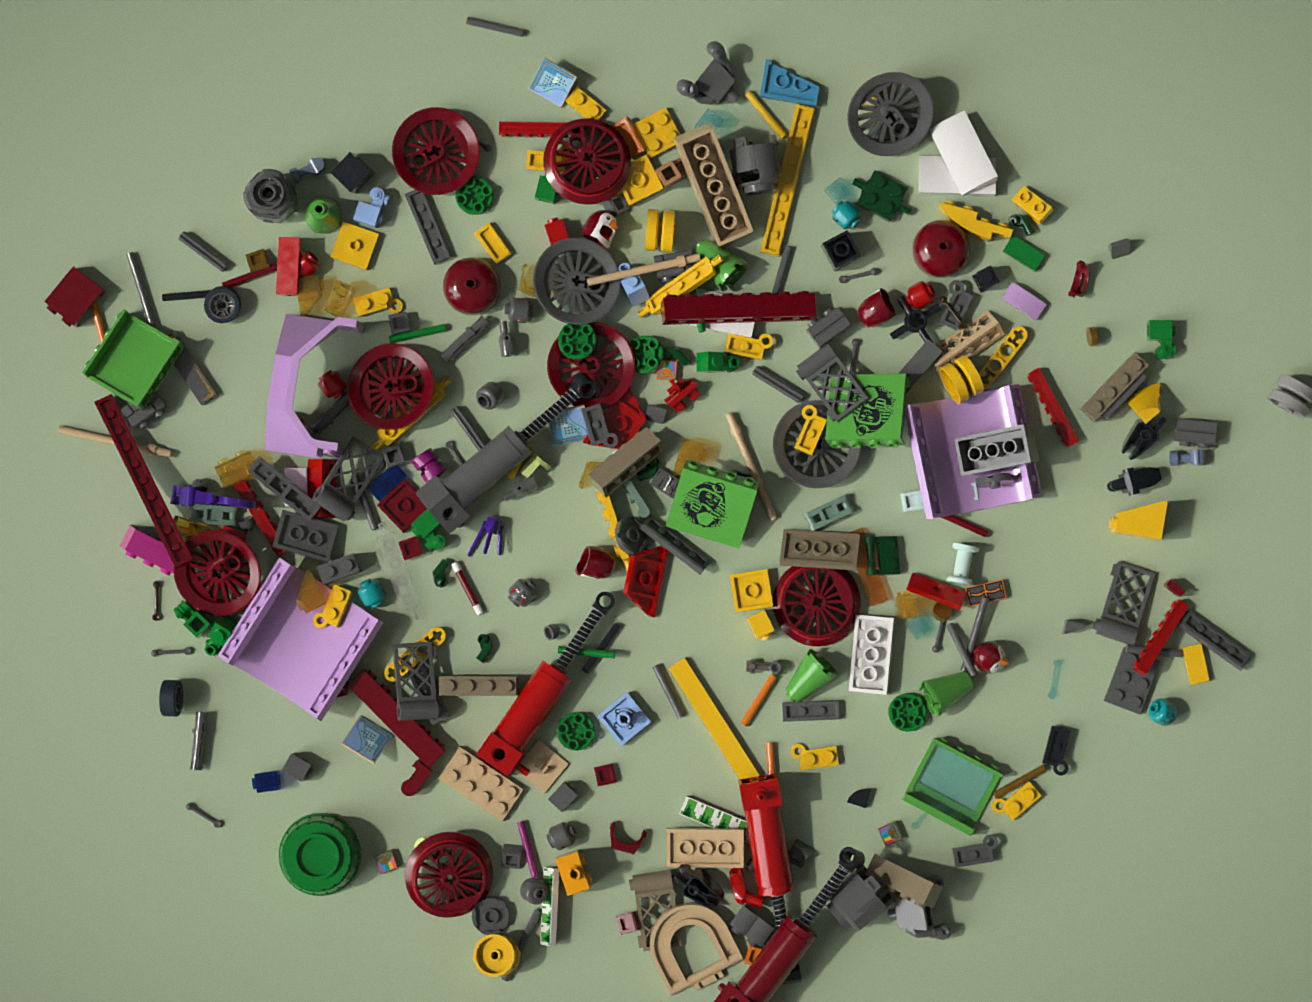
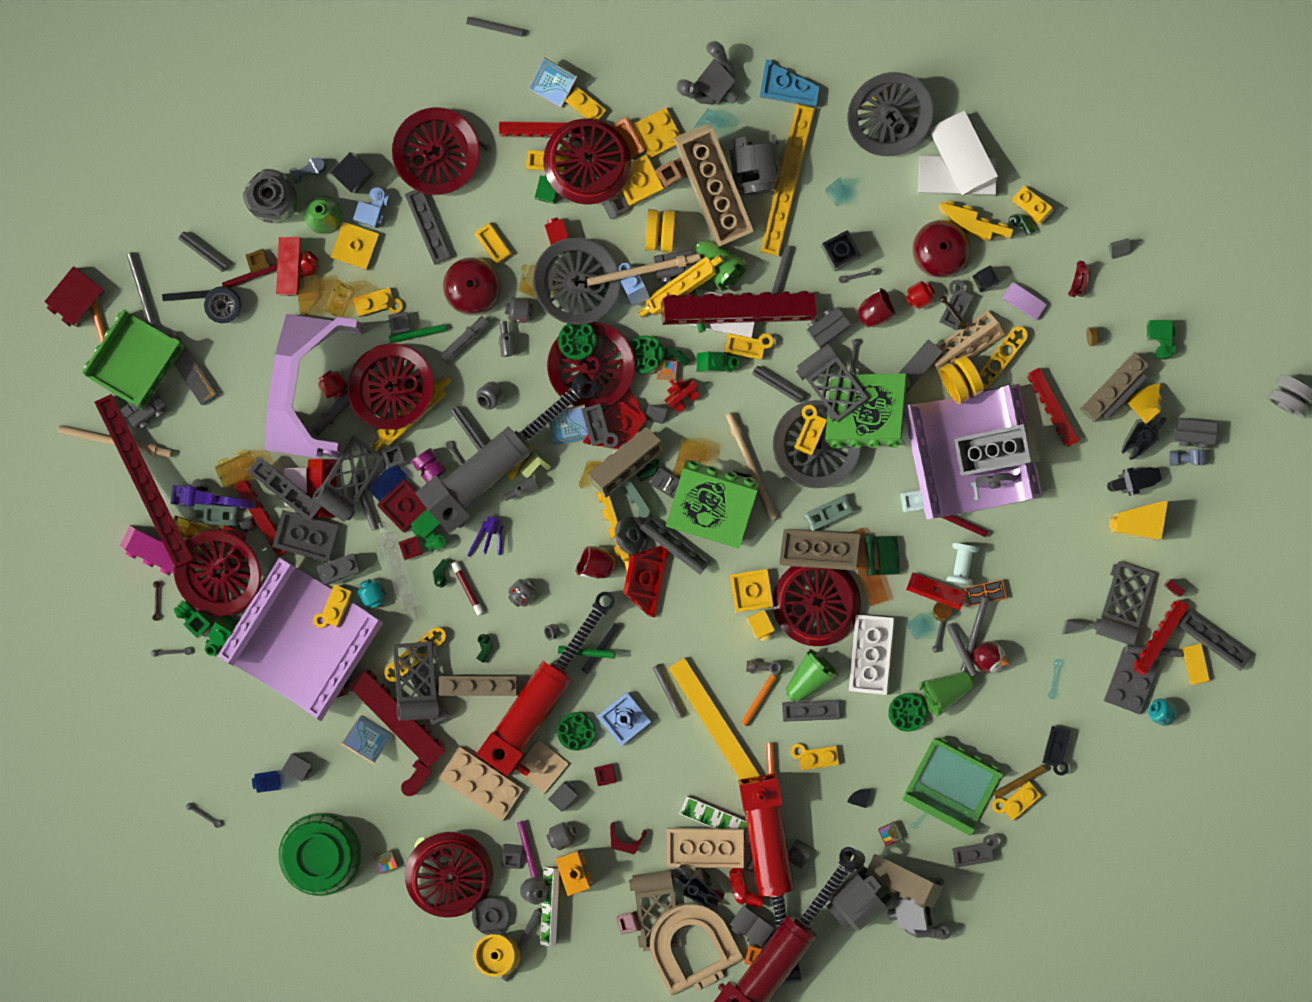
black wheel [159,680,183,717] -> none
dark grey pin [190,712,208,770] -> none
clear yellow slope [296,567,327,614] -> none
green tile [455,176,494,215] -> none
piece [581,210,618,248] -> none
yellow bar [745,90,787,139] -> none
teal head [832,201,860,229] -> none
dark green plate [852,170,912,223] -> none
black bar [890,296,941,343] -> none
clear yellow brick [893,591,918,620] -> none
green tile [1002,235,1045,272] -> none

